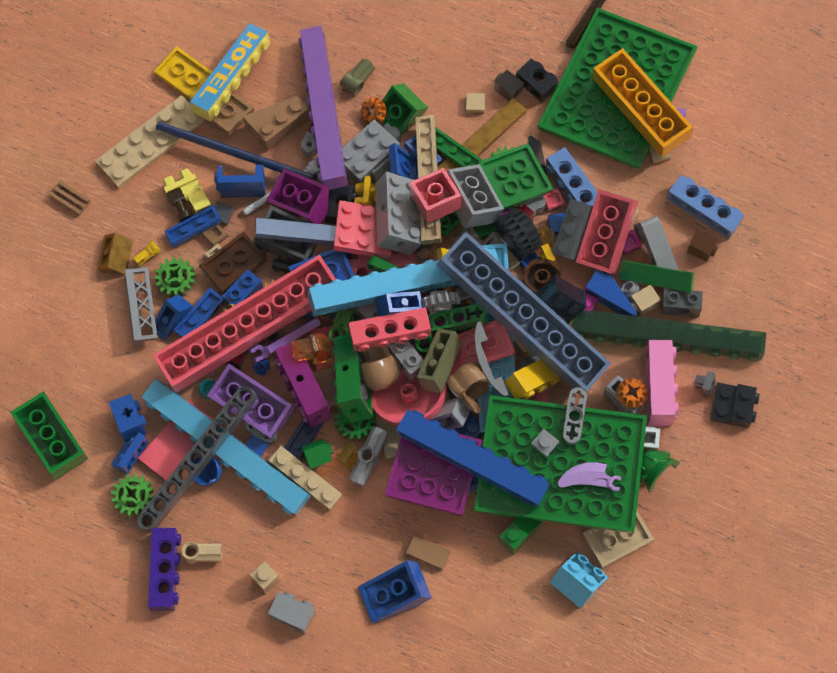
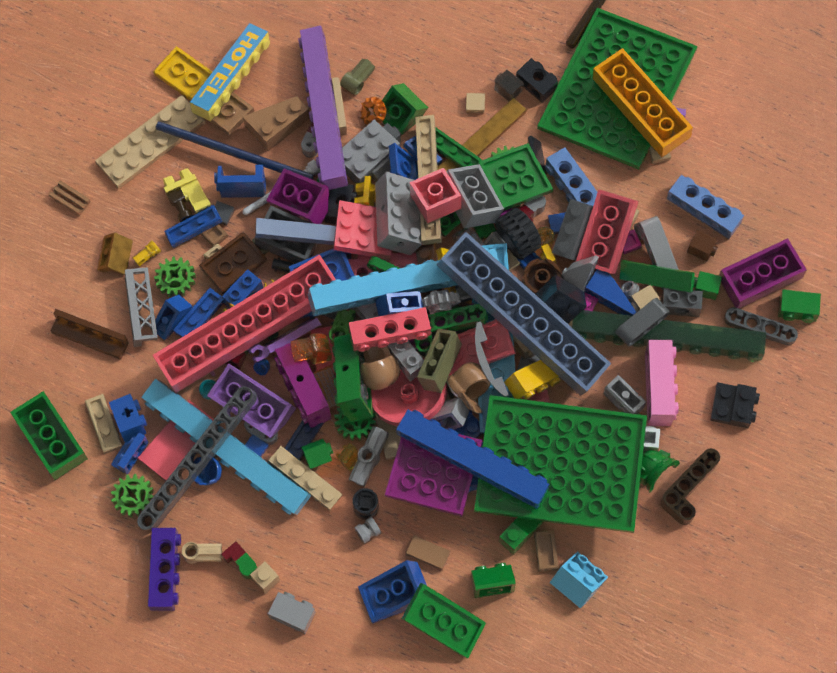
light grey plate [531,429,559,458] -> none
coral tile [544,188,566,213] -> none
lavender piece [558,462,621,492] -> none
light grey beam [563,387,587,445] -> none
tan plate [582,511,654,569] -> none
orange gear [616,377,648,408] -> none
flat silver tile [694,371,716,397] -> none
none -> reddish brown fence [50,309,129,360]
none -> tan tile [85,394,122,454]
none -> leg [221,541,257,579]
none -> tan tile [332,77,347,135]
none -> black wheel [353,488,379,520]
none -> light grey wheel [354,517,381,544]
none -> green plate [401,583,486,659]
none -> green slope [471,563,516,598]
none -> medium nougat tile [534,530,559,572]
none -> light grey slope [561,255,599,291]
none -> dark grey beam [615,298,670,347]
none -> dark brown beam [661,448,720,525]
none -> green brick [693,271,722,300]
none -> magenta brick [719,238,807,308]
none -> dark grey beam [724,307,798,345]
none -> green brick [778,289,821,323]

